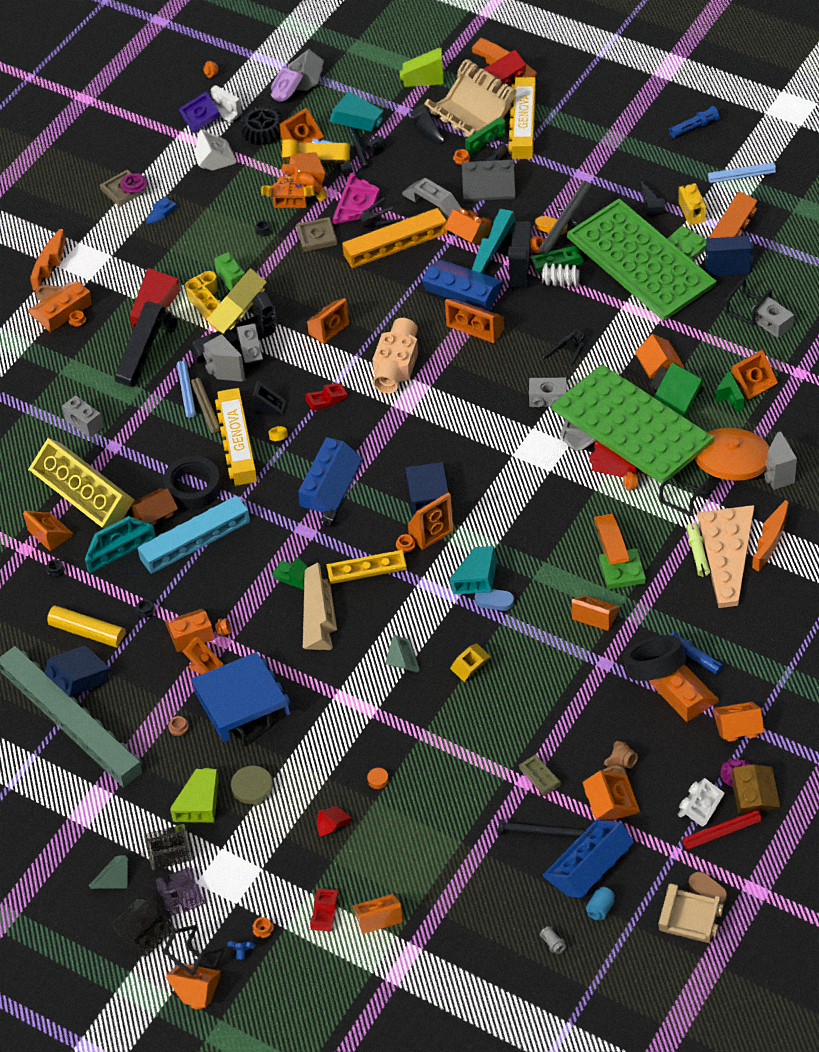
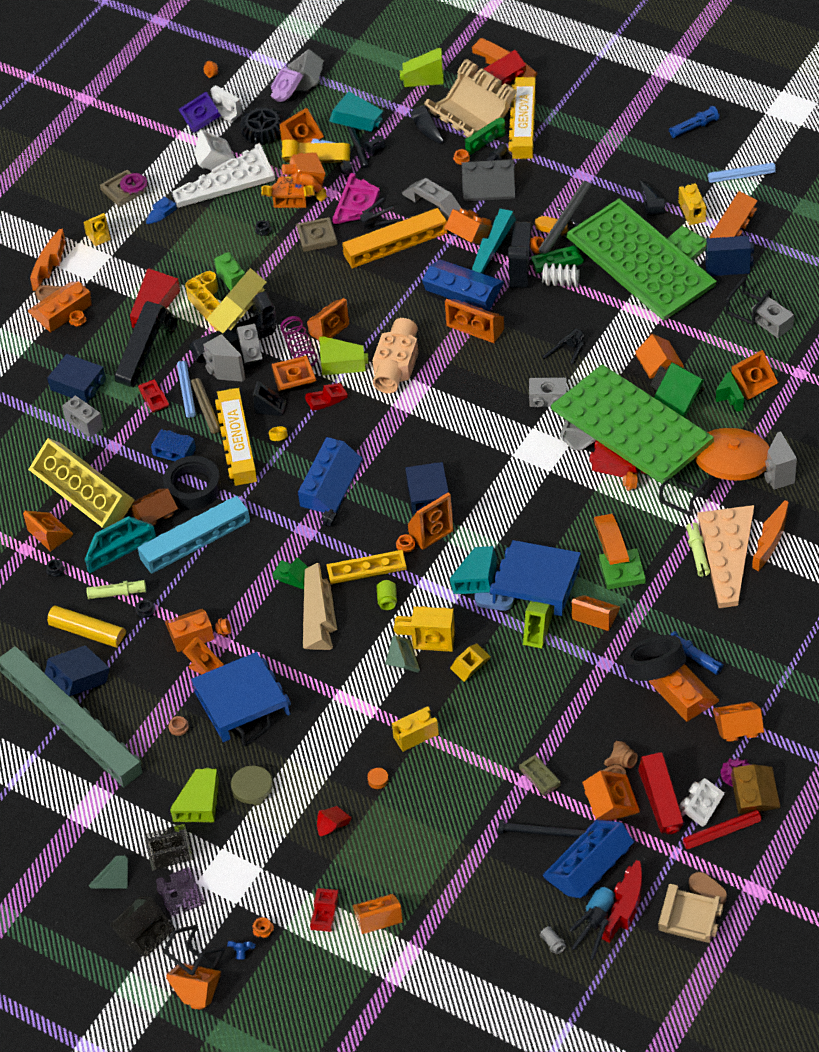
none -> dark blue brick [47,354,106,403]
none -> yellow slope [84,213,111,247]
none -> yellowish green pin [87,580,146,600]
none -> red slope [138,379,169,413]
none -> blue brick [151,429,196,461]
none -> white wing [172,143,275,208]
none -> orange slope [272,355,316,392]
none -> magenta piece [280,316,318,367]
none -> lime slope [319,336,369,375]
none -> lime brick [376,580,397,610]
none -> yellow brick [392,706,439,751]
none -> yellow brick [393,606,455,652]
none -> blue panel [490,540,581,616]
none -> lime slope [523,601,554,648]
none -> black plant [569,906,609,960]
none -> red slope [602,860,641,943]
none -> red slope [638,752,683,834]

